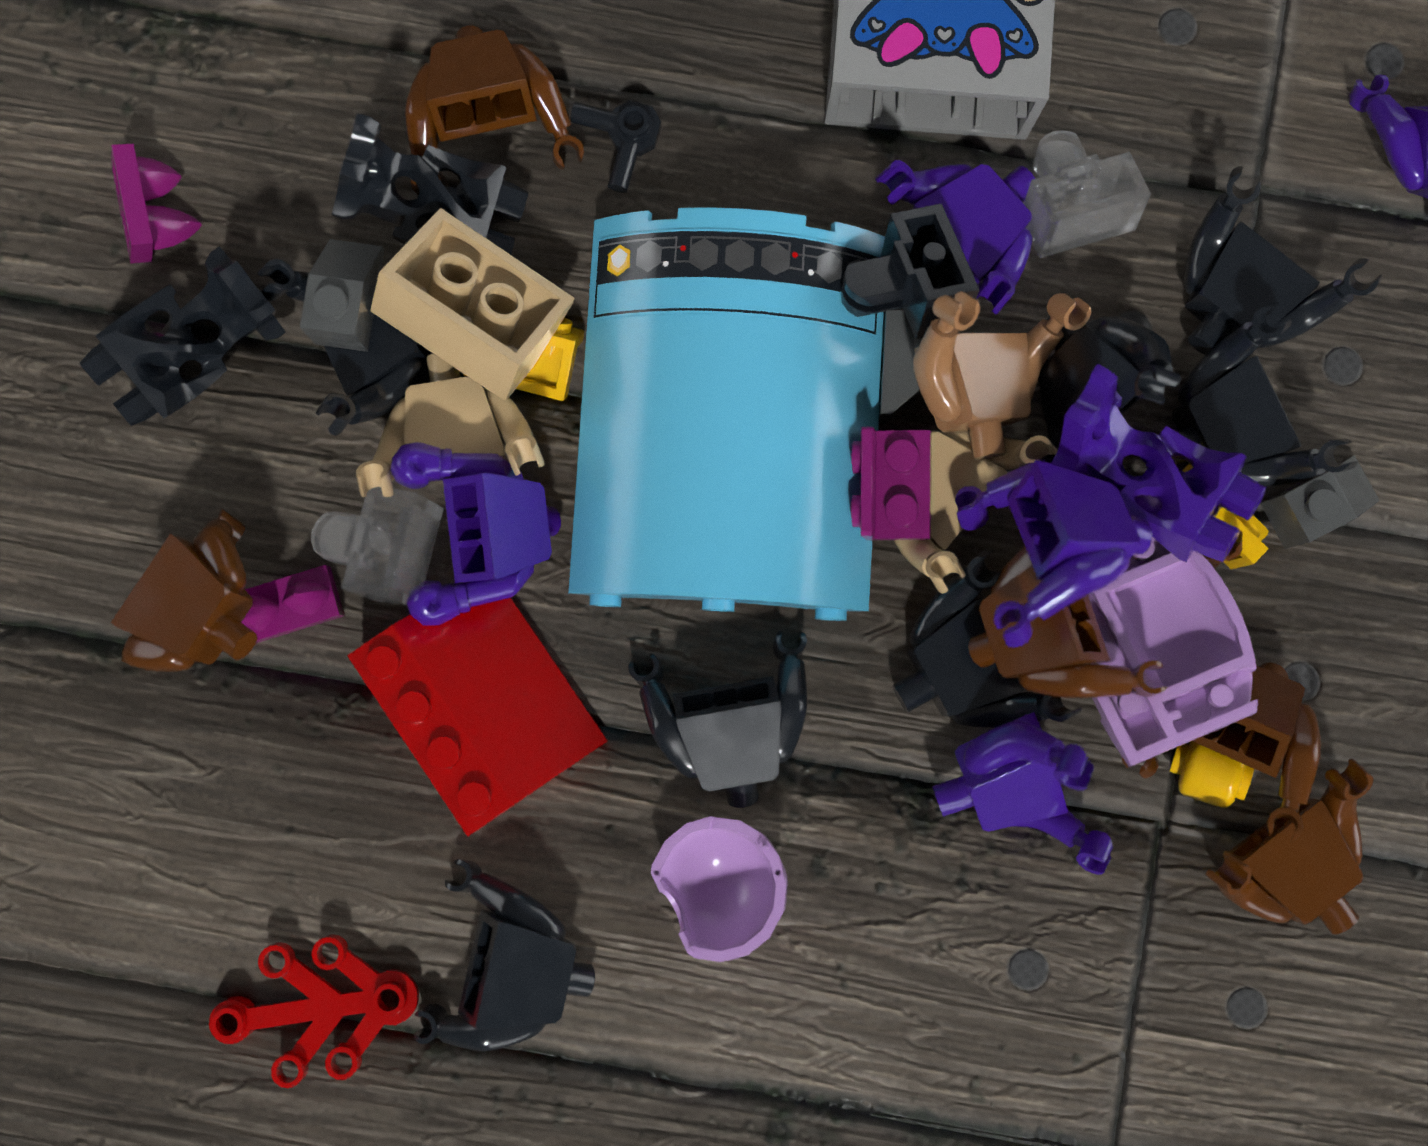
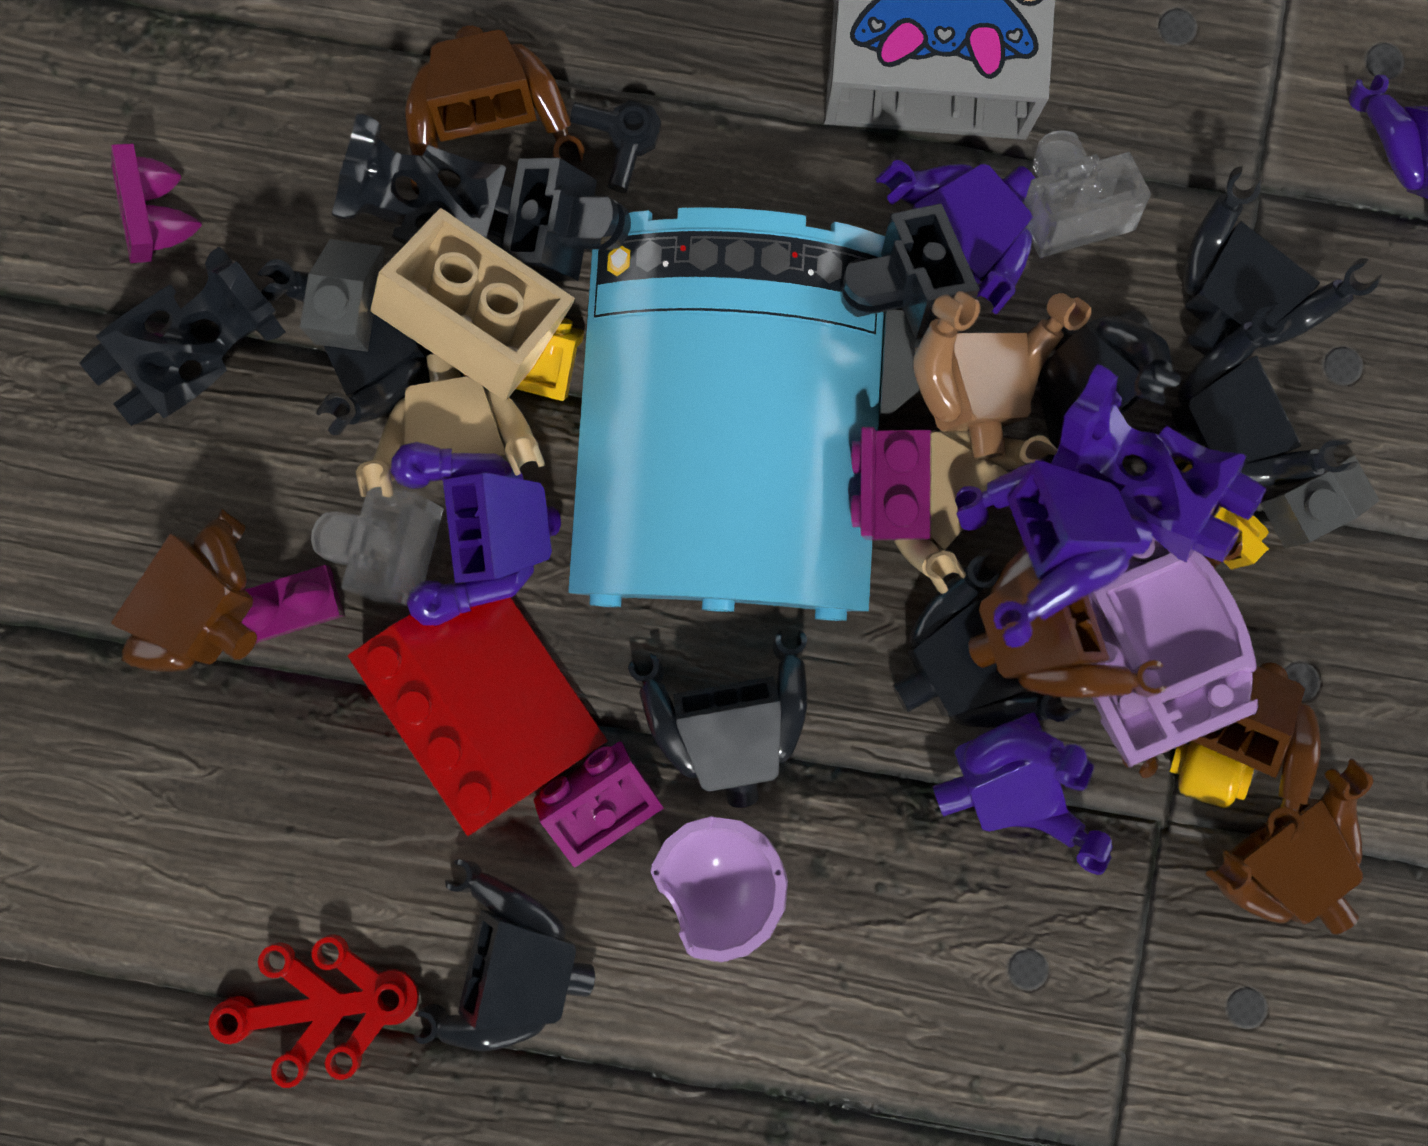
none -> black brick [502,158,631,281]
none -> magenta bracket [533,741,664,868]

